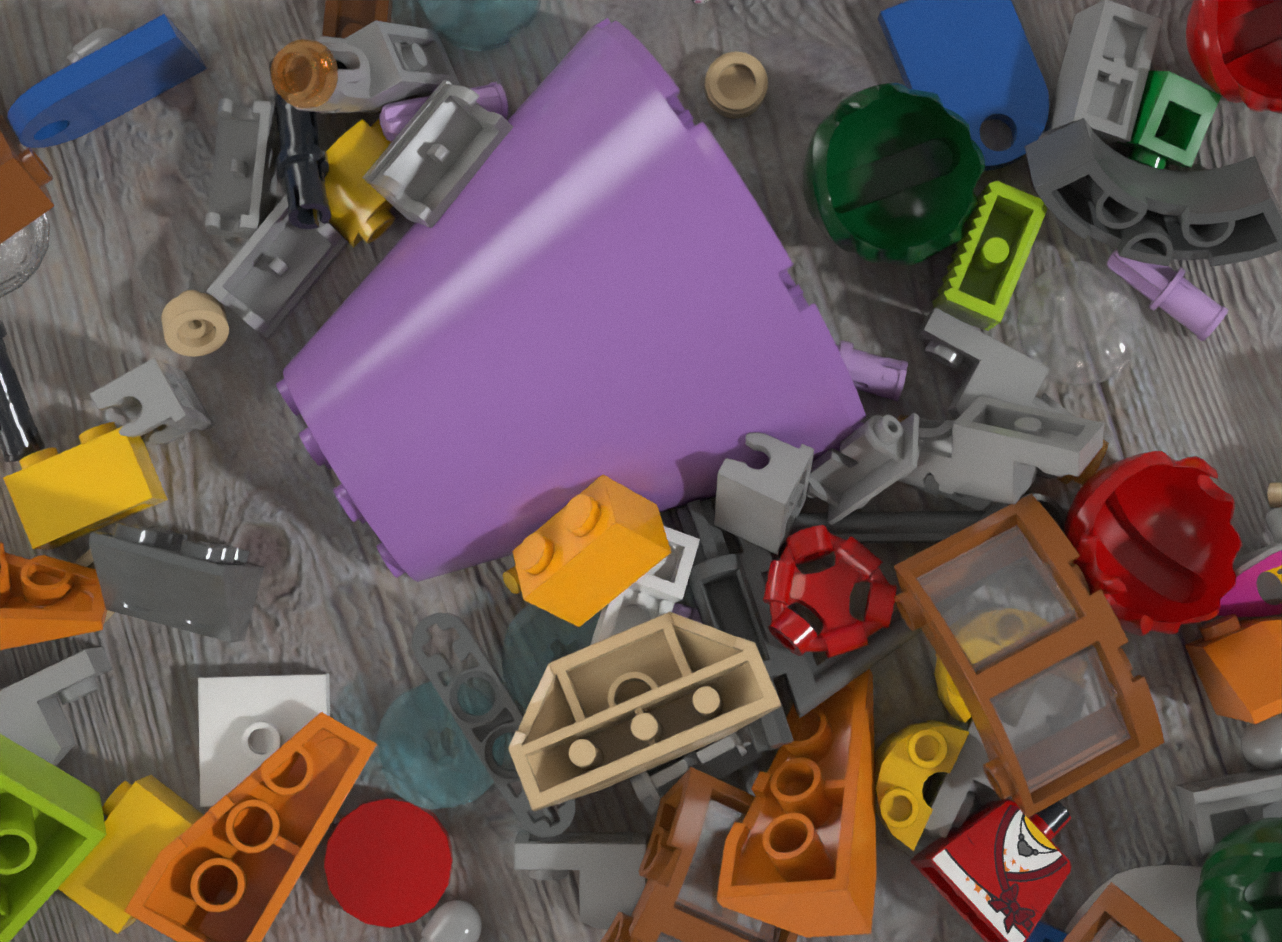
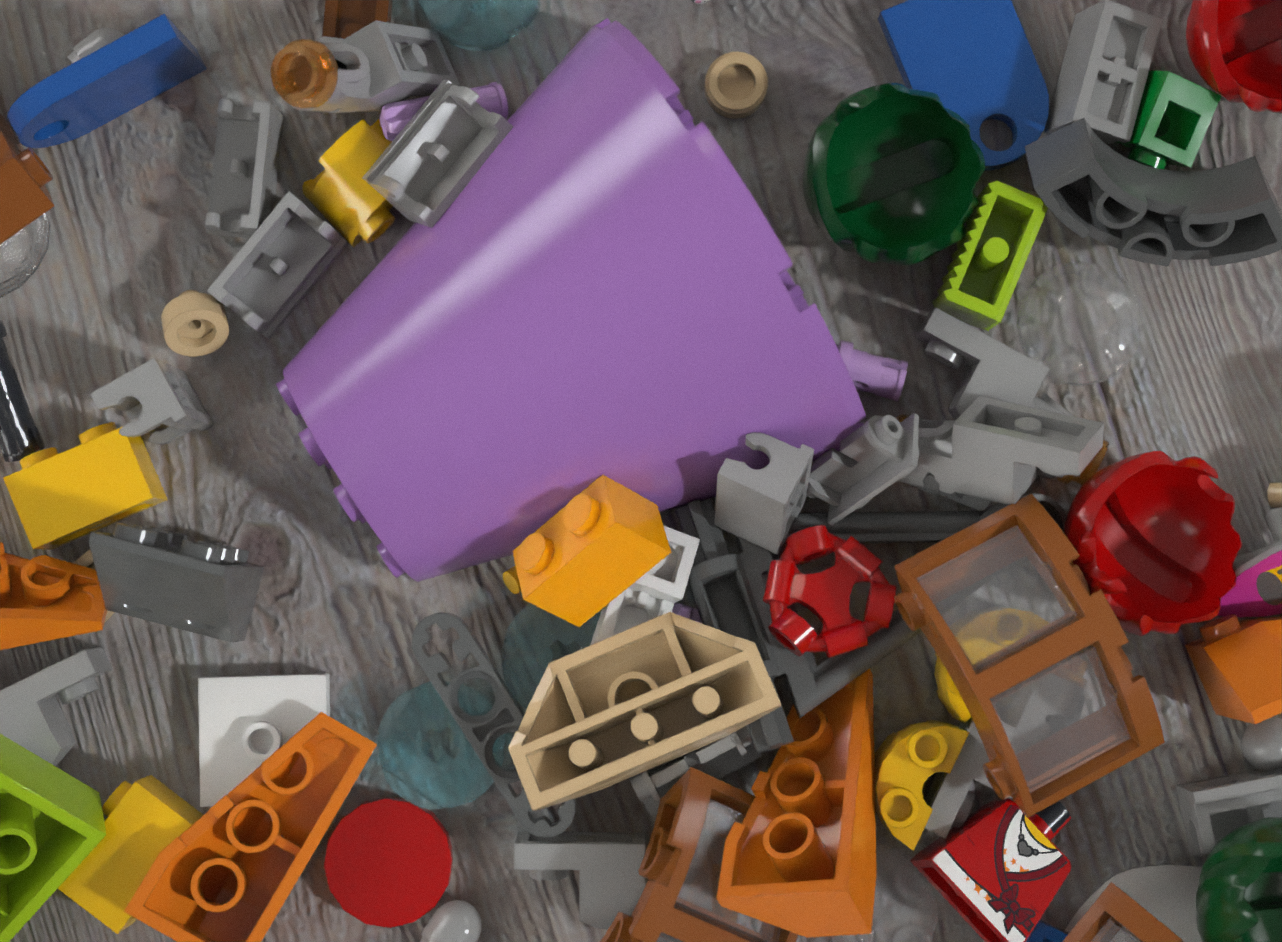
black pin [269,53,331,229] -> none
lavender axle [1106,248,1229,341] -> none

